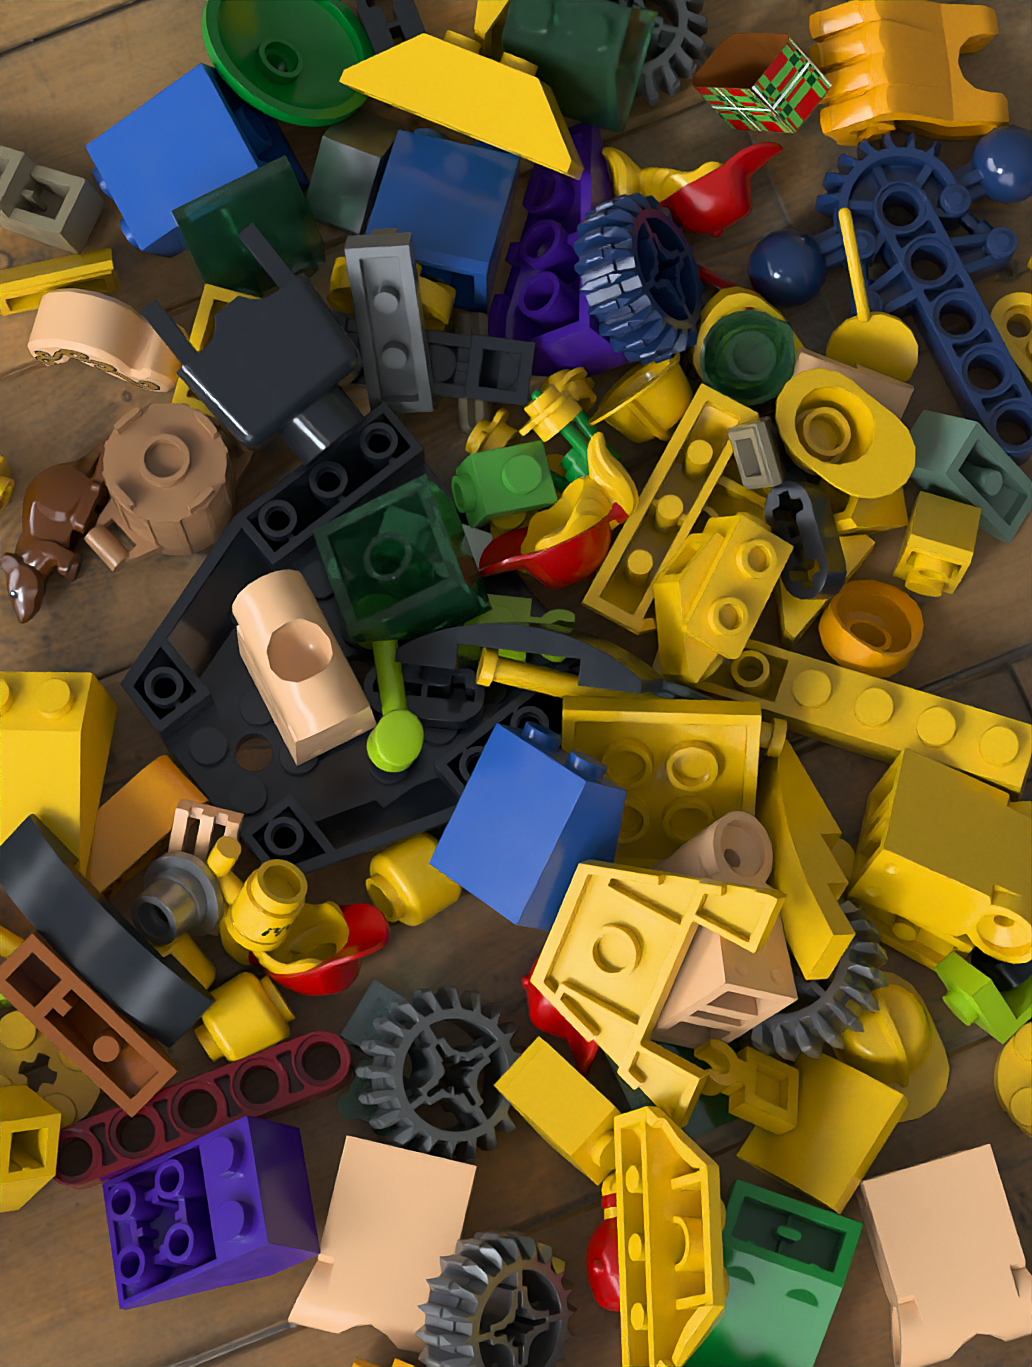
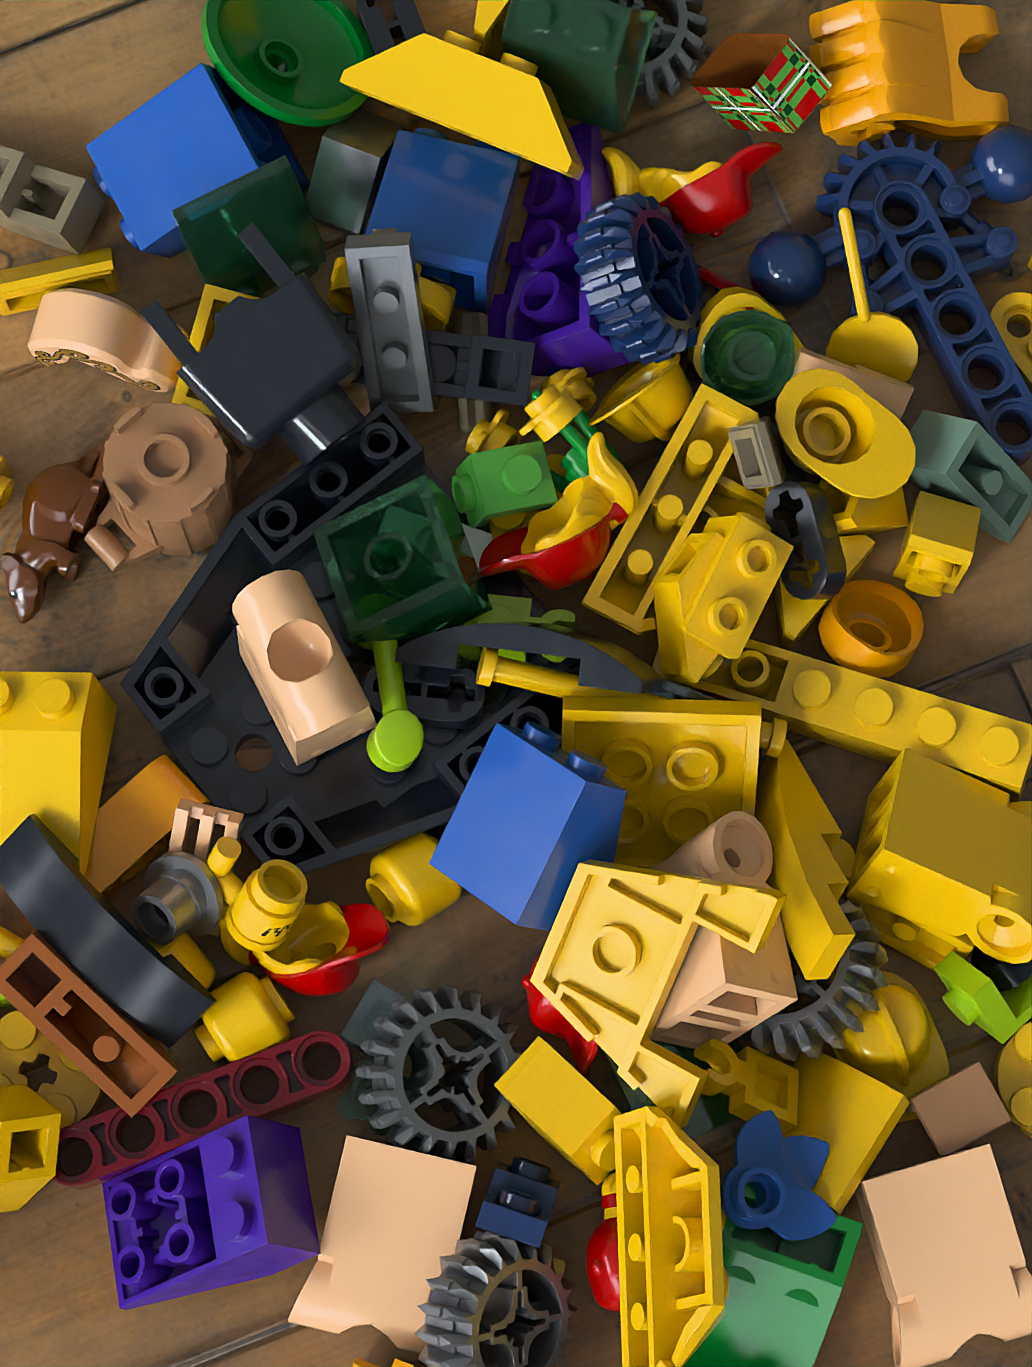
none -> dark blue slope [475,1156,561,1248]
none -> blue plate [720,1110,836,1240]
none -> medium nougat panel [905,1062,1012,1156]

